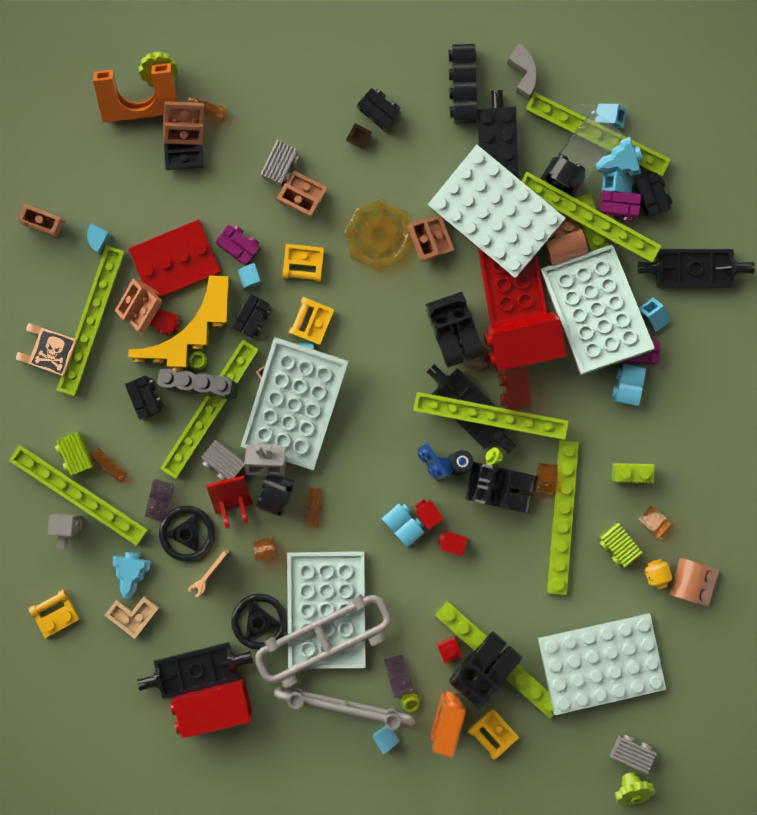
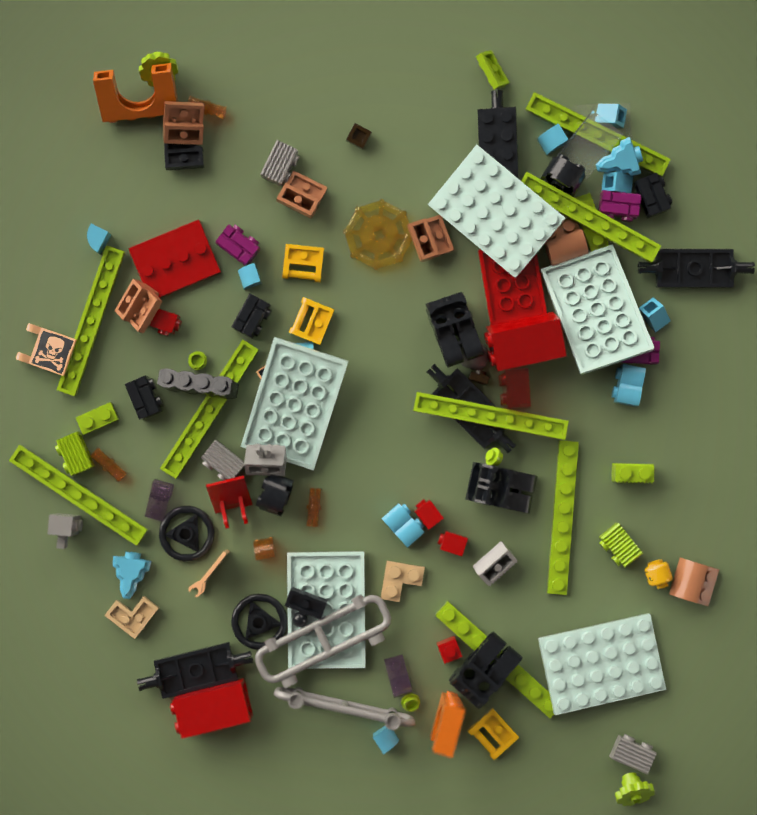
nougat brick [18,204,65,238] -> none
yellow plate [29,589,80,638] -> none
yellow arch [128,276,230,372] -> none
black brick [357,88,401,132] -> none
blue plate [417,443,474,481] -> none
black brick [448,44,477,123] -> none
light grey brick [507,43,536,100] -> none
clear orange brick [535,463,557,495] -> none
clear orange brick [638,506,673,540] -> none
none -> lime plate [75,402,119,435]
none -> black plate [284,587,328,627]
none -> tan plate [381,561,425,602]
none -> dark brown plate [468,369,490,385]
none -> light grey brick [473,541,518,586]
none -> lime plate [476,50,509,90]
none -> medium azure brick [537,123,568,155]

